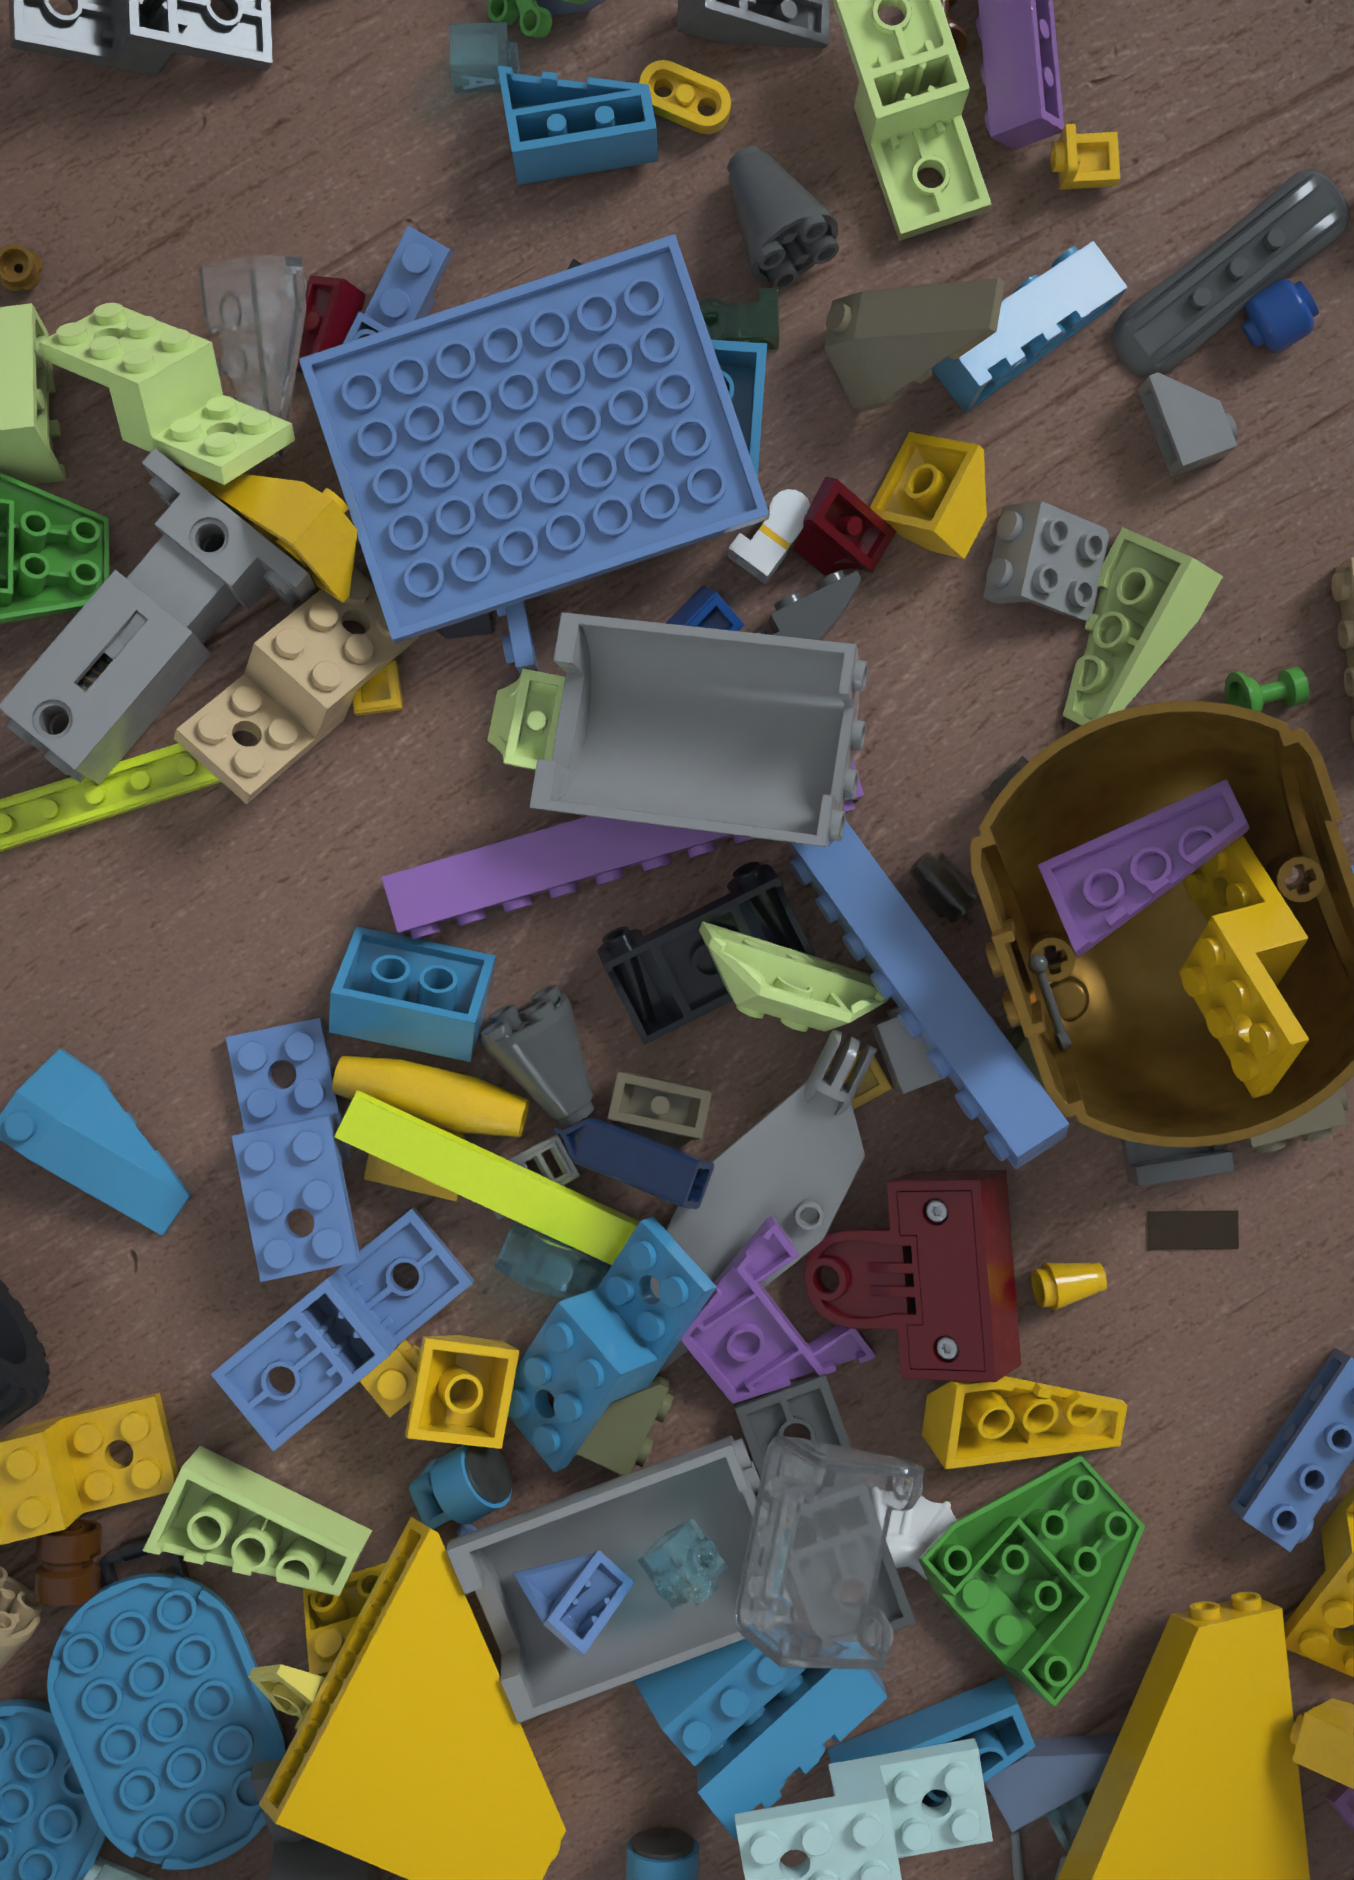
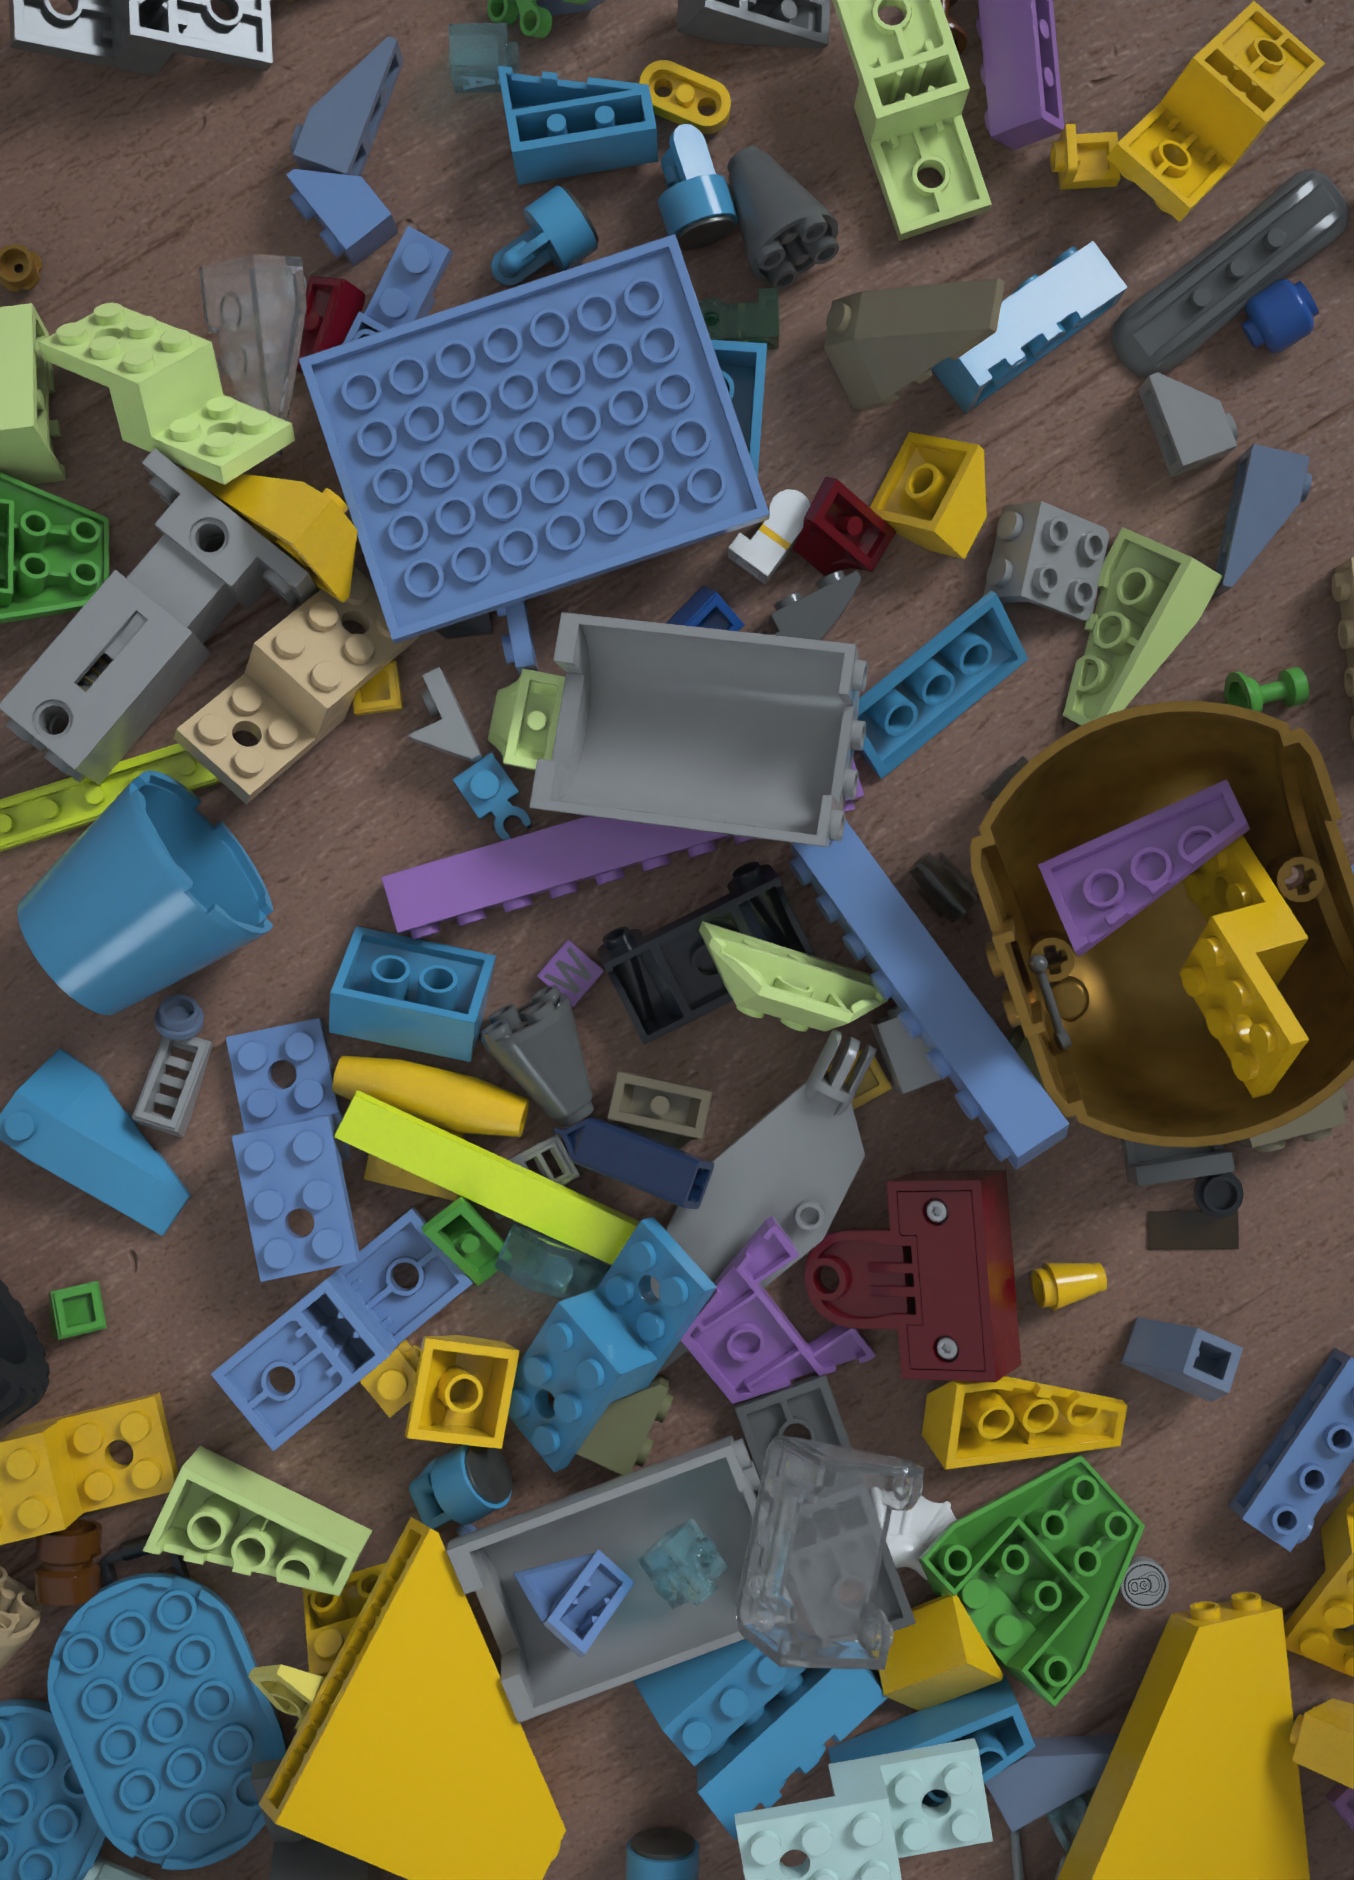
none -> dark azure cone [17,770,274,1015]
none -> bright green slope [49,1281,107,1340]
none -> light grey slope [132,1036,213,1138]
none -> sand blue plate [154,995,204,1040]
none -> medium blue slope [286,169,398,267]
none -> sand blue slope [291,36,404,176]
none -> light grey slope [408,667,483,764]
none -> bright green slope [421,1197,516,1286]
none -> dark azure plate [452,752,532,841]
none -> dark azure piece [491,185,599,286]
none -> medium lavender tile [537,940,605,1007]
none -> dark azure piece [657,124,738,250]
none -> dark azure slope [857,590,1028,779]
none -> yellow slope [873,1594,1004,1711]
none -> yellow bracket [1106,1,1325,222]
none -> light grey tile [1119,1556,1169,1609]
none -> sand blue slope [1120,1317,1243,1402]
none -> black plate [1194,1172,1244,1218]
none -> sand blue slope [1213,444,1312,597]

